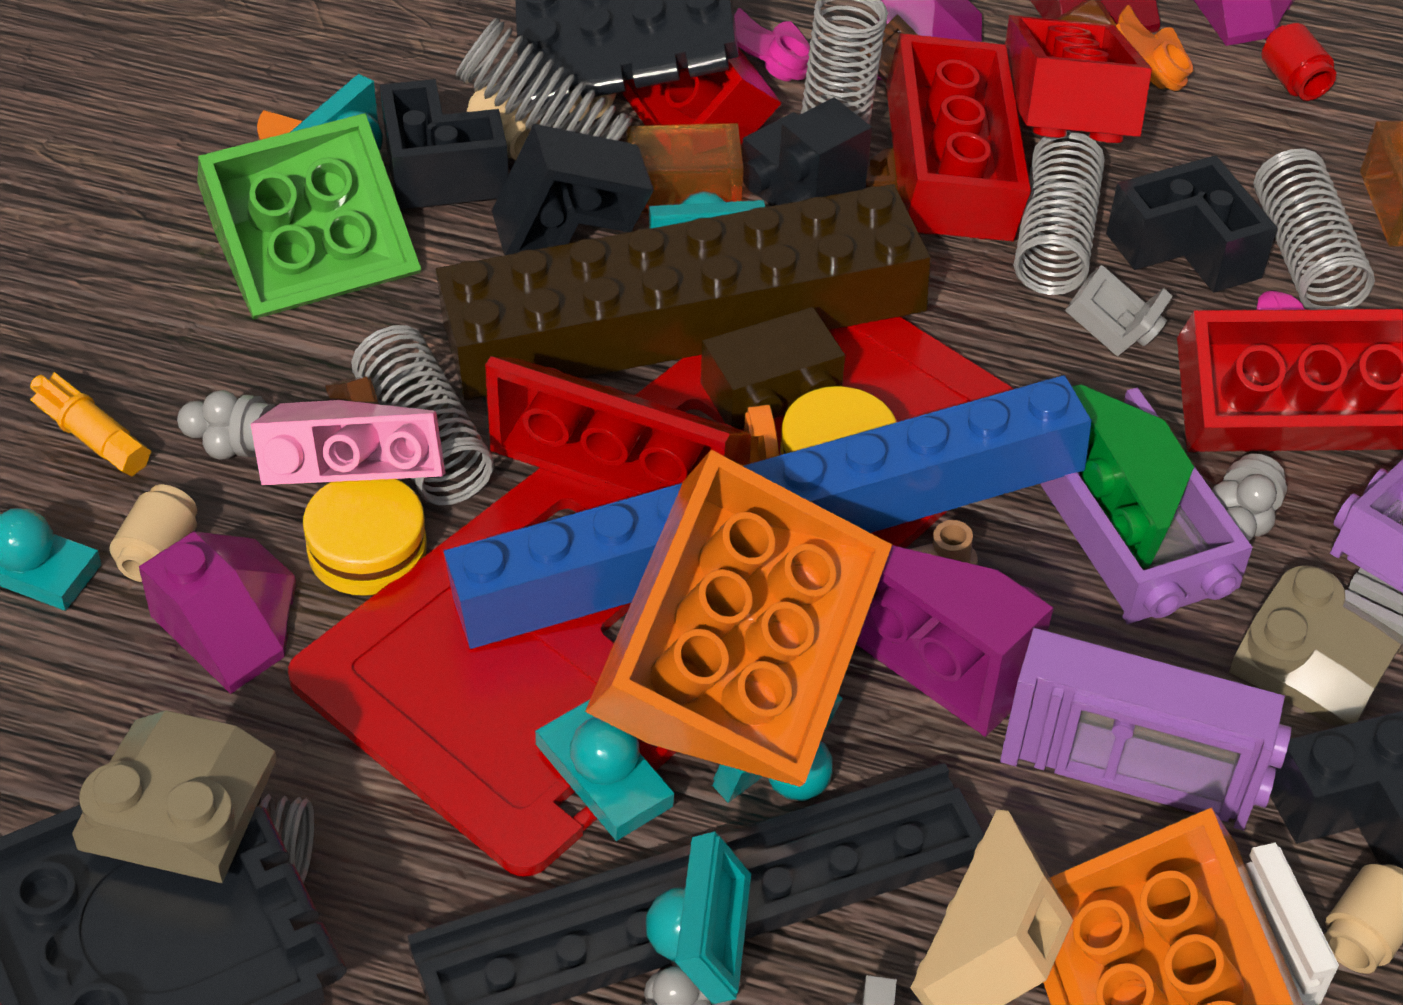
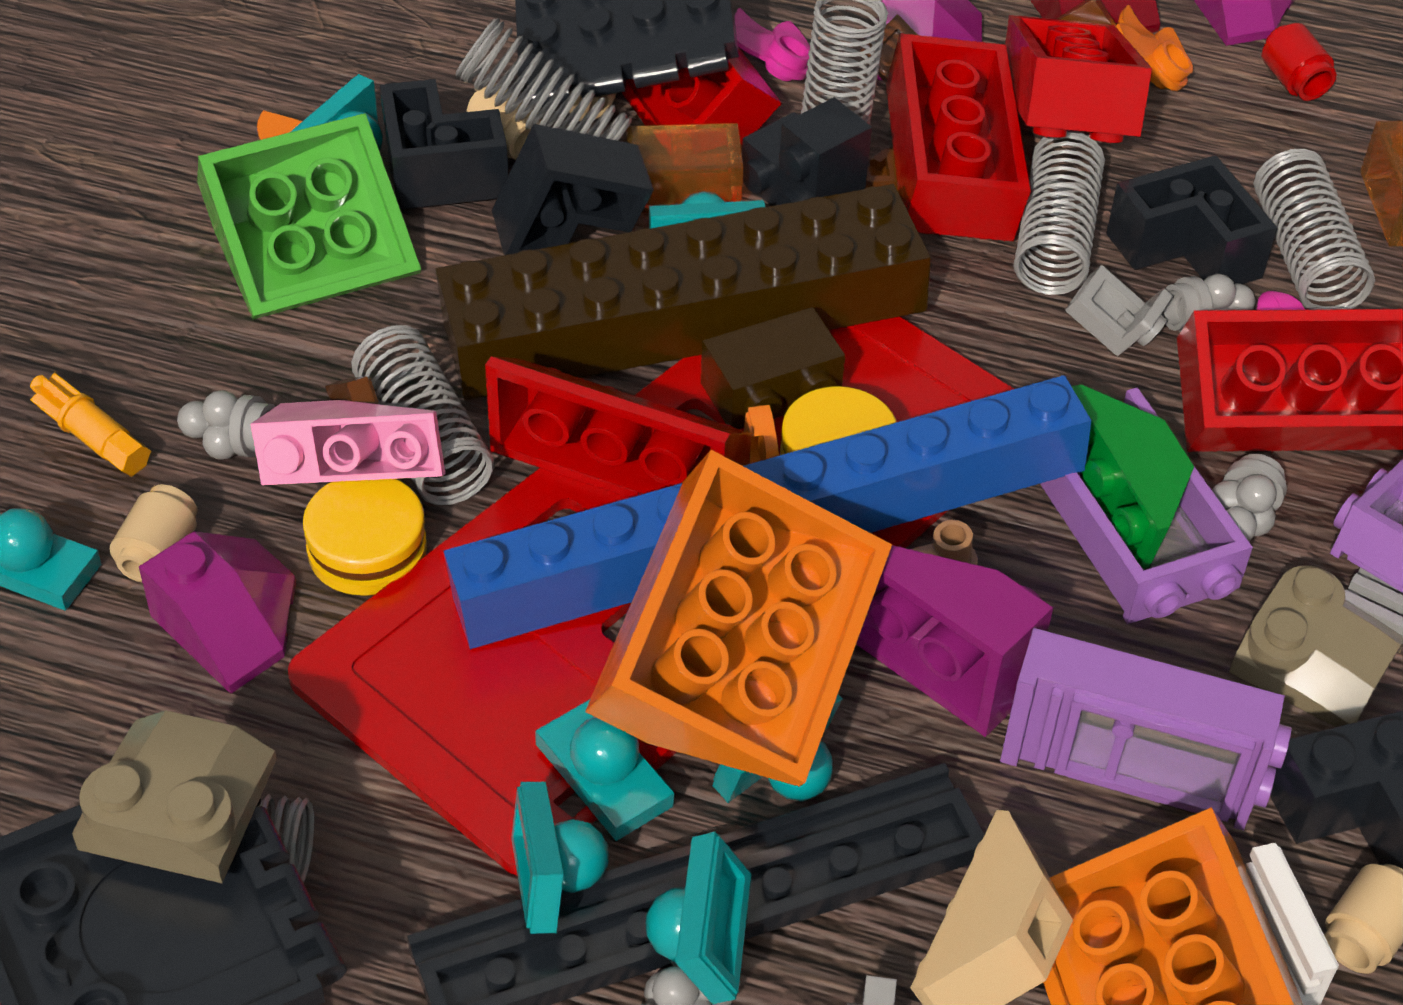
none -> teal tile [511,782,609,934]
none -> light grey piece [1161,274,1256,332]

